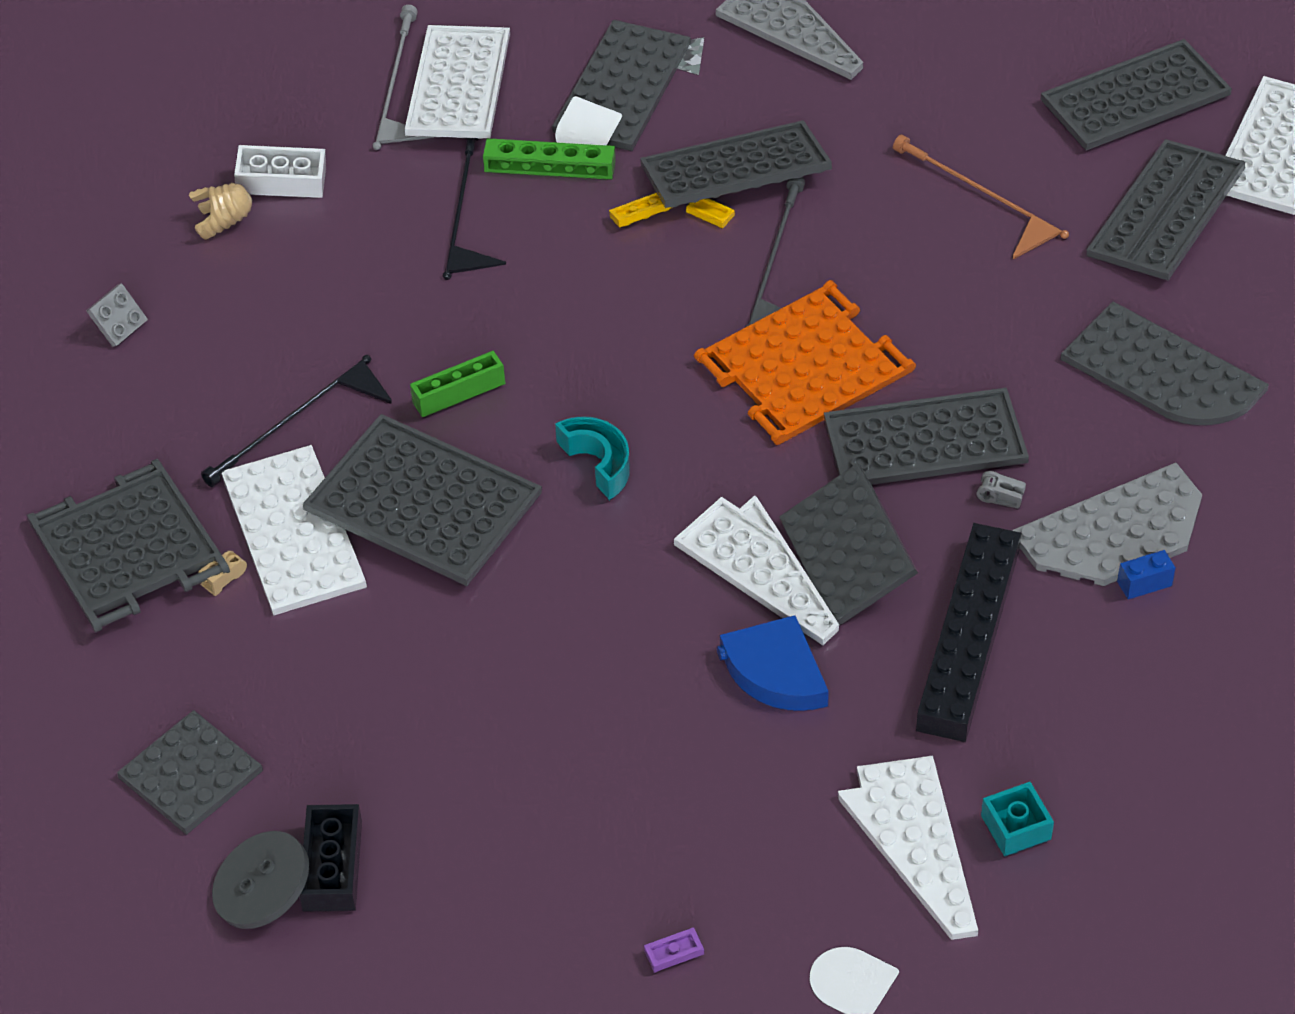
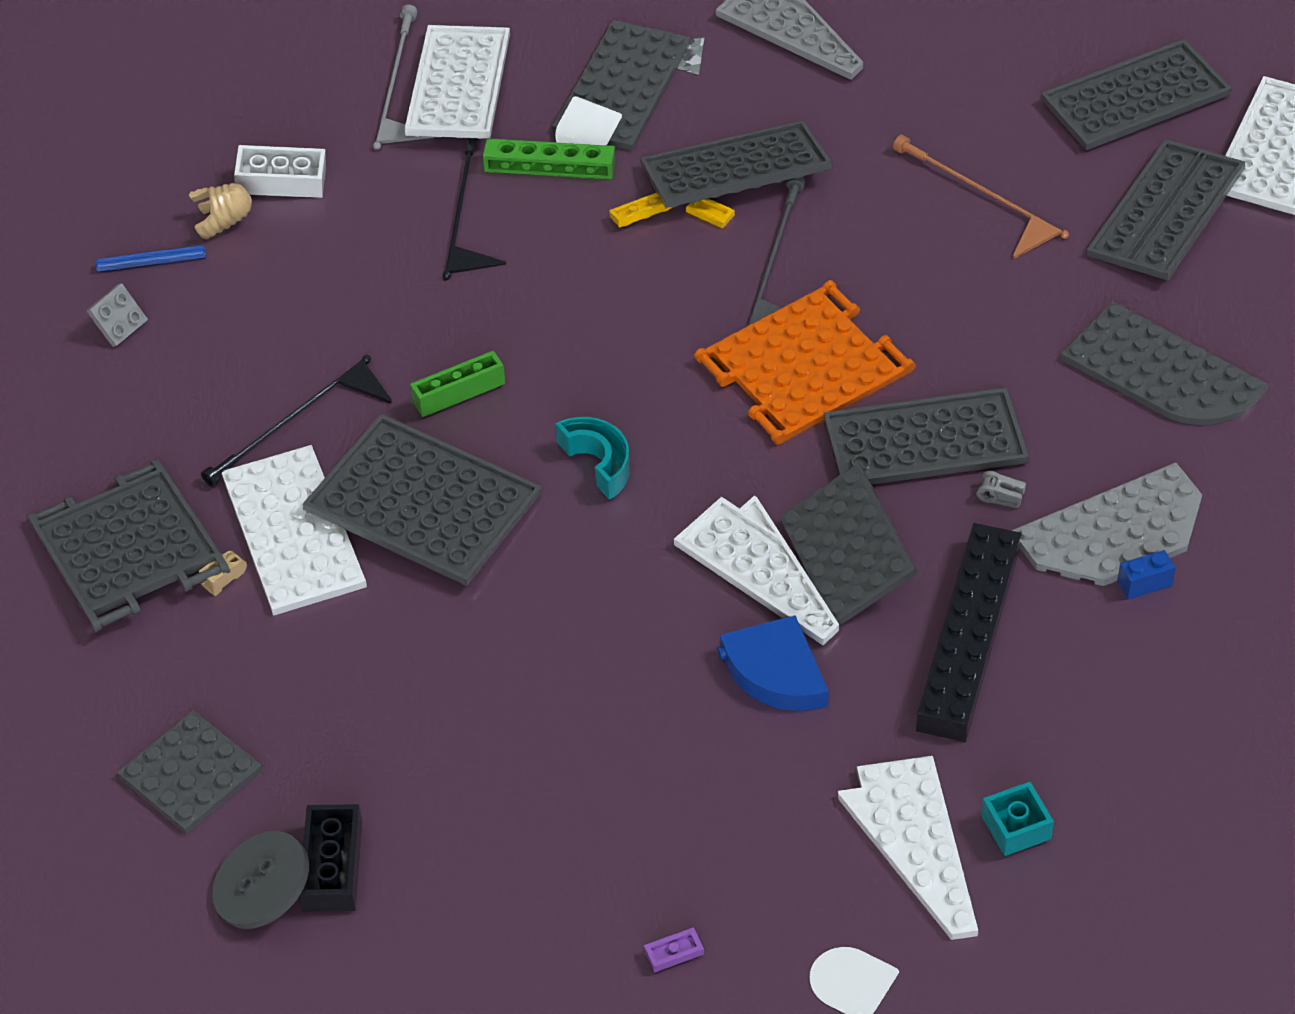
none -> blue axle [96,245,206,272]

